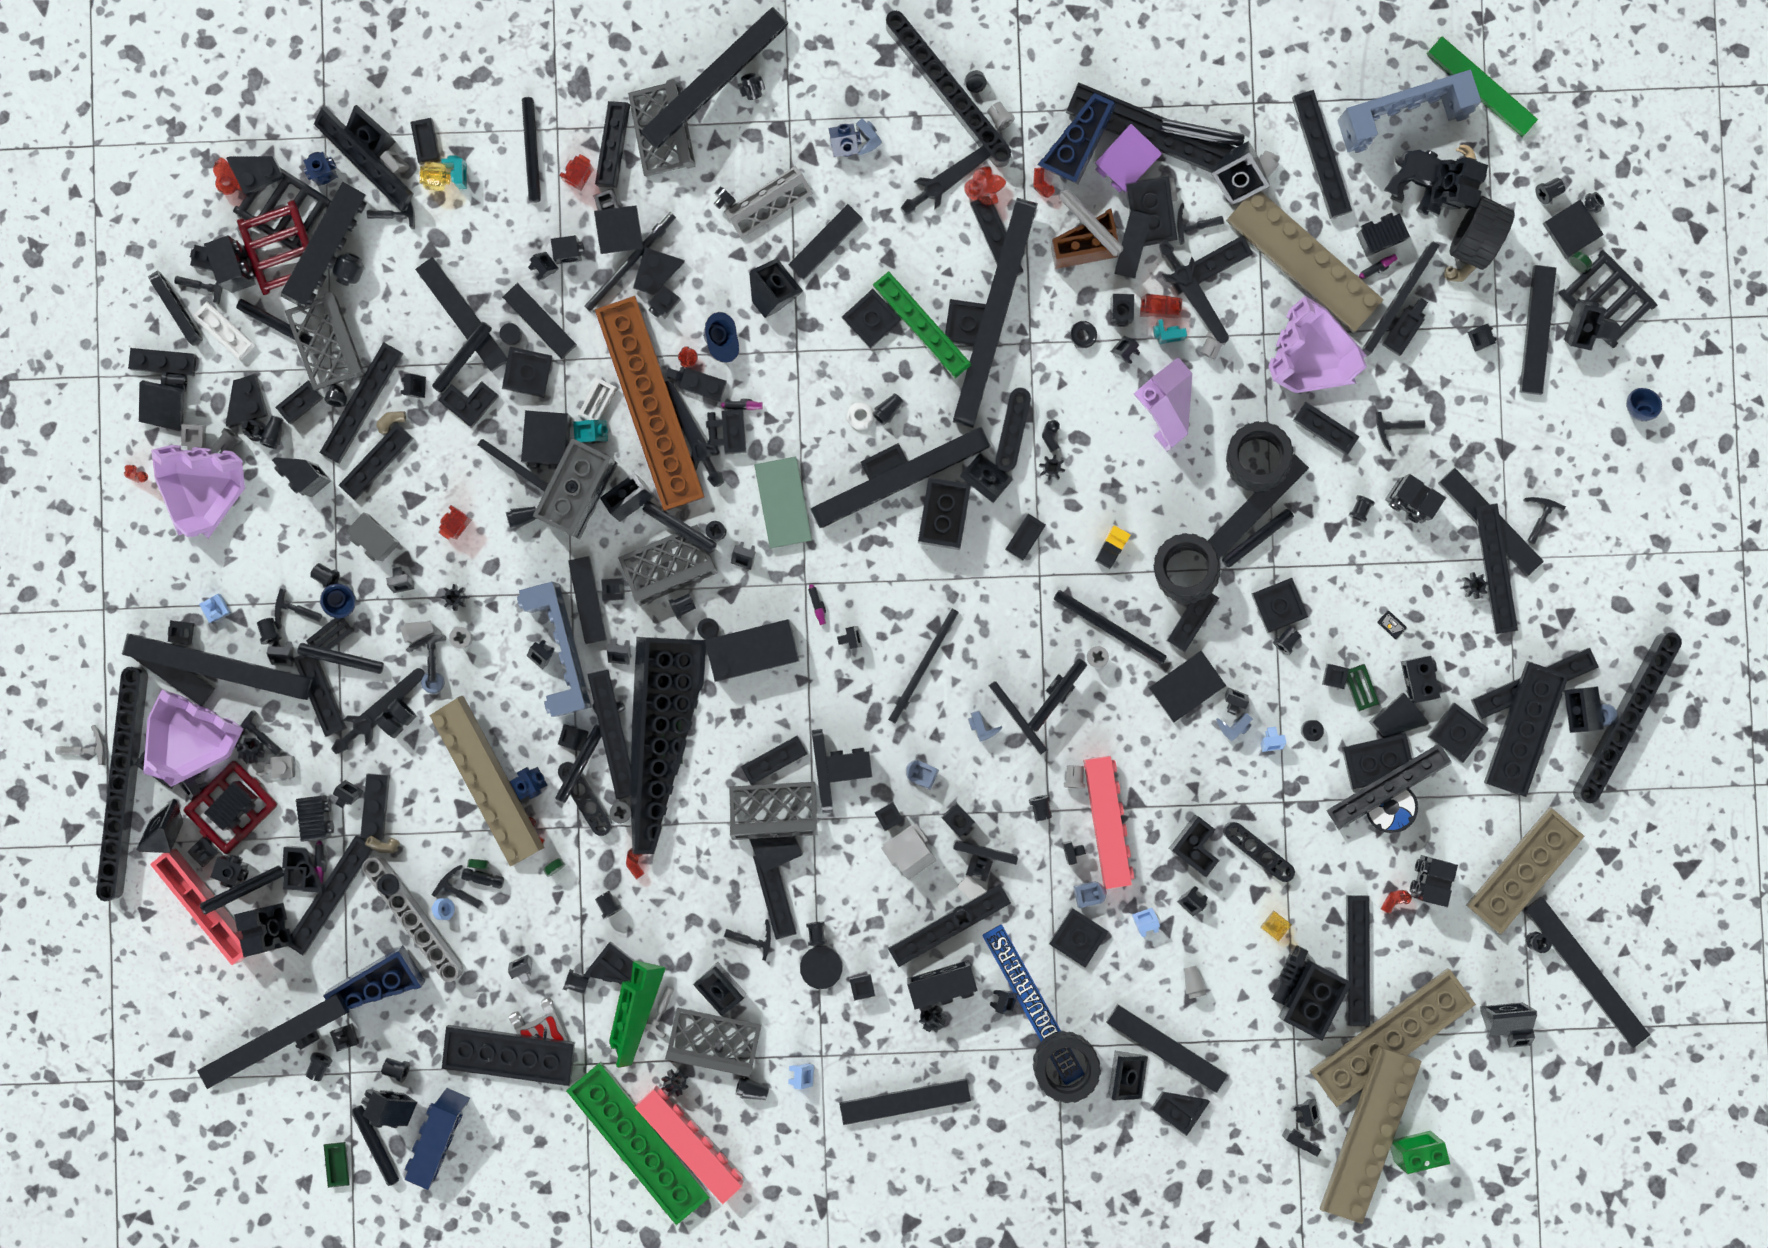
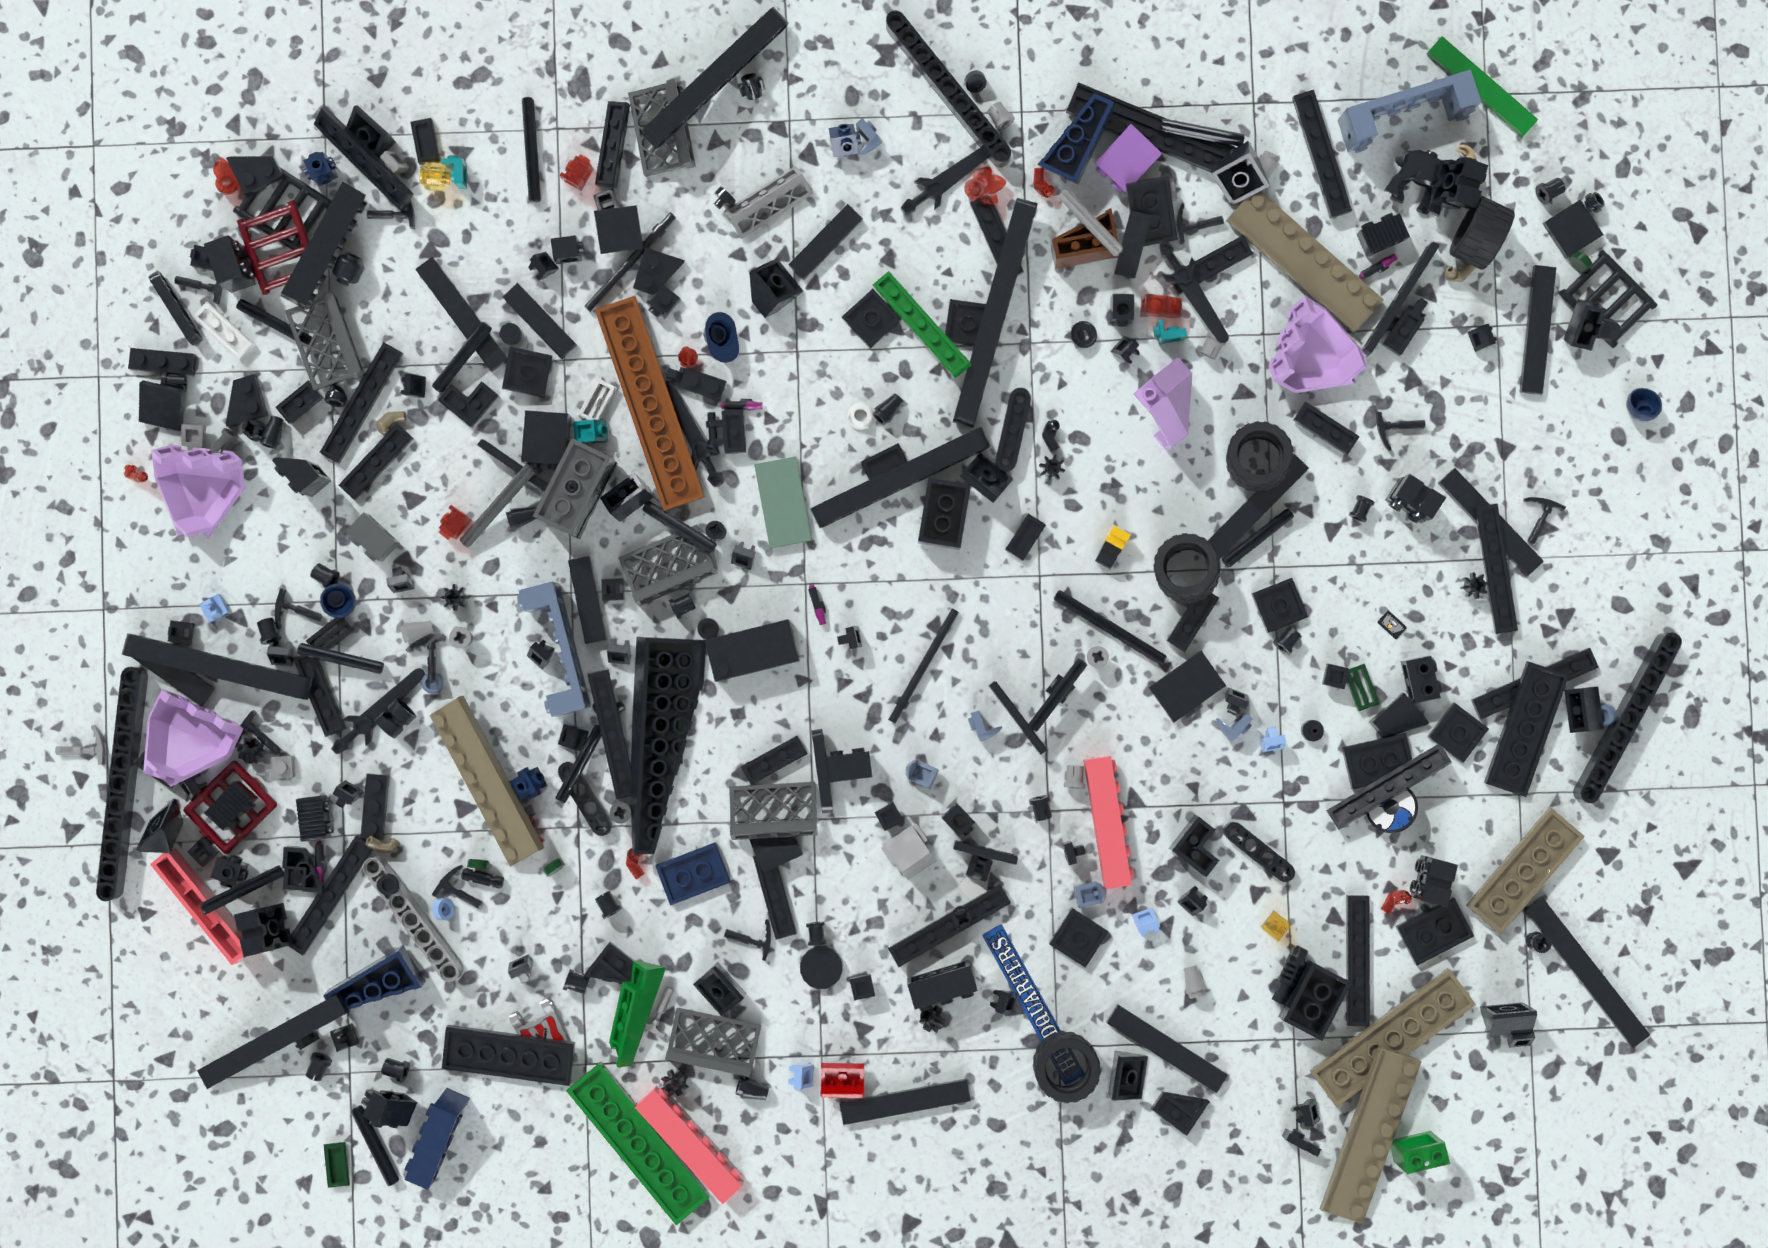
none -> dark grey axle [460,465,535,547]
none -> dark blue tile [655,842,731,906]
none -> red bracket [820,1063,864,1099]
none -> black tile [1395,897,1474,966]

